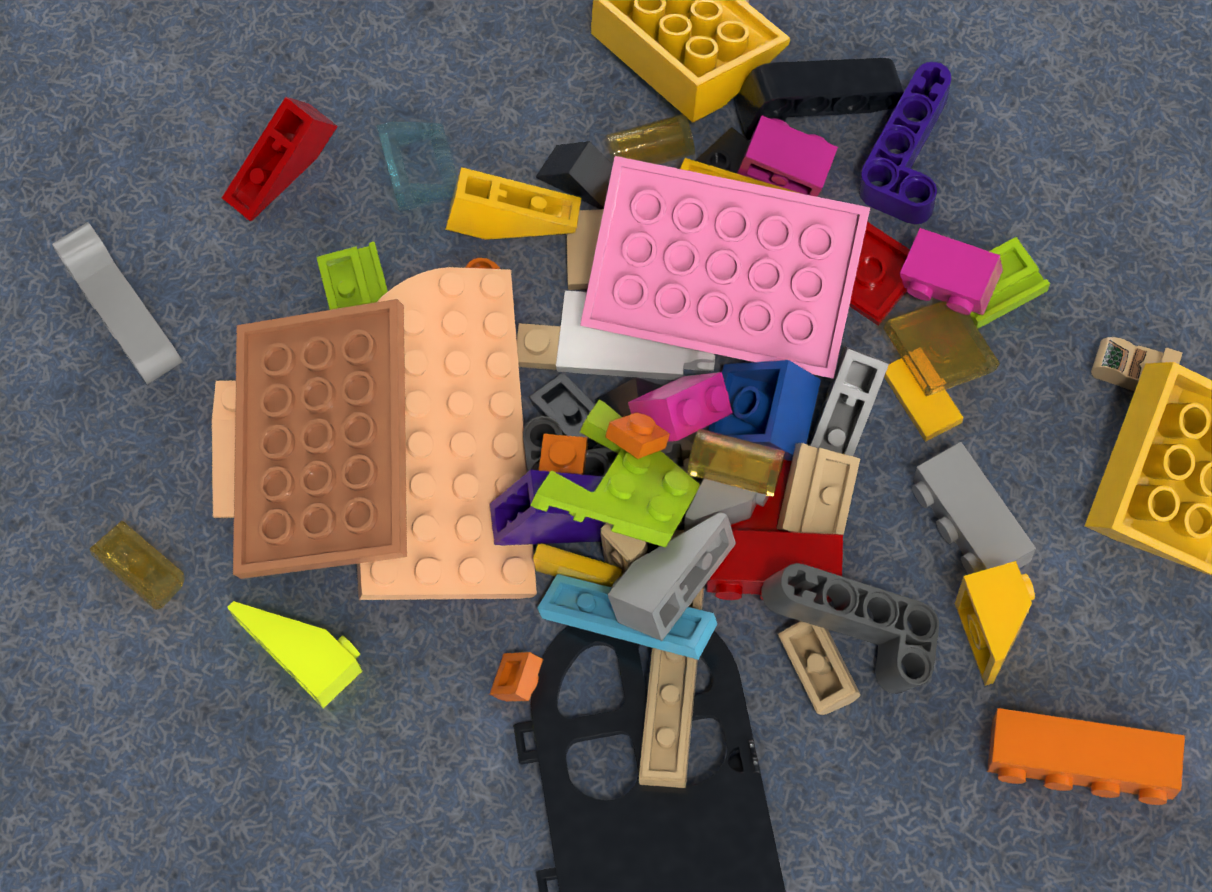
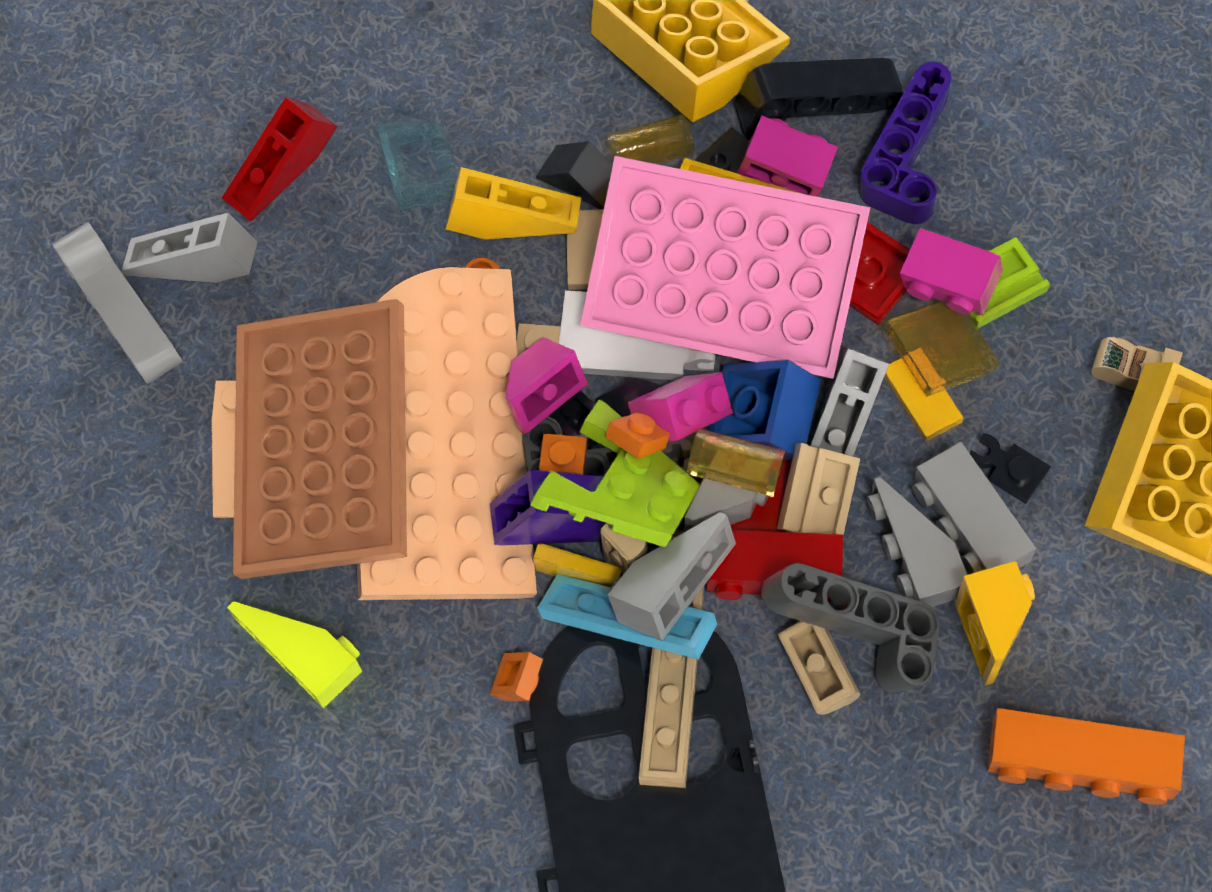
clear yellow brick [90,521,185,610] -> none
lime plate [316,241,388,310] -> none
none -> light grey slope [121,213,257,283]
none -> dark pink slope [506,337,588,434]
none -> light grey slope [867,477,967,607]
none -> black plate [970,433,1051,504]

